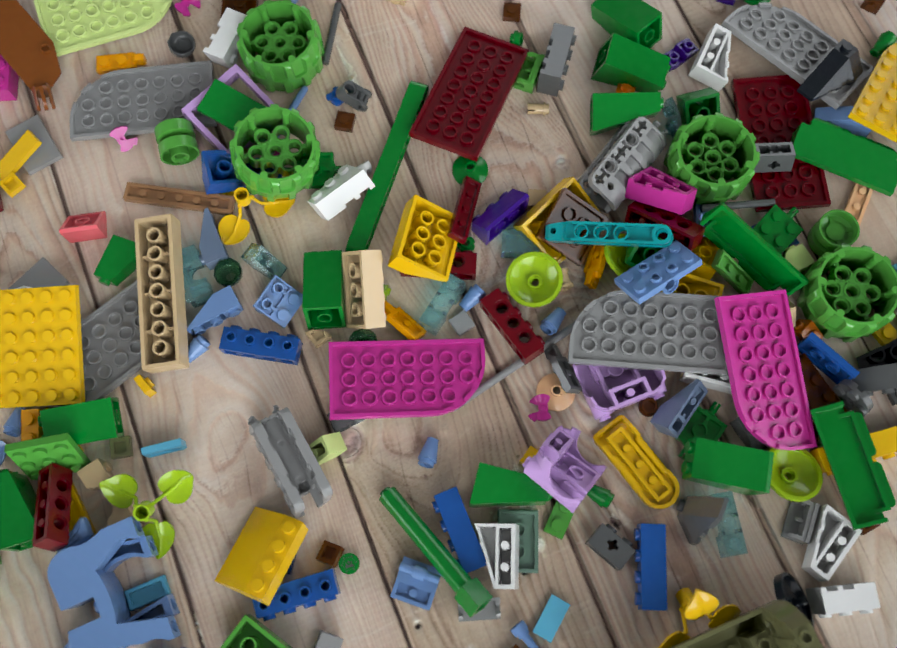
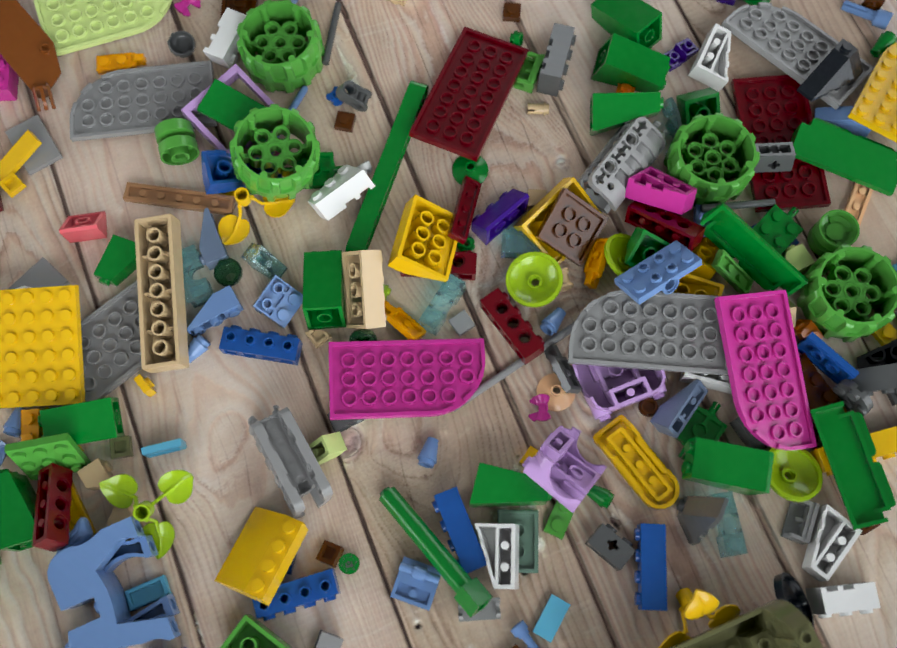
piece [110,126,138,152] -> none
medium blue cone [459,284,486,312] -> none
teal piece [545,221,674,248] -> none
none -> medium blue piece [841,0,894,30]

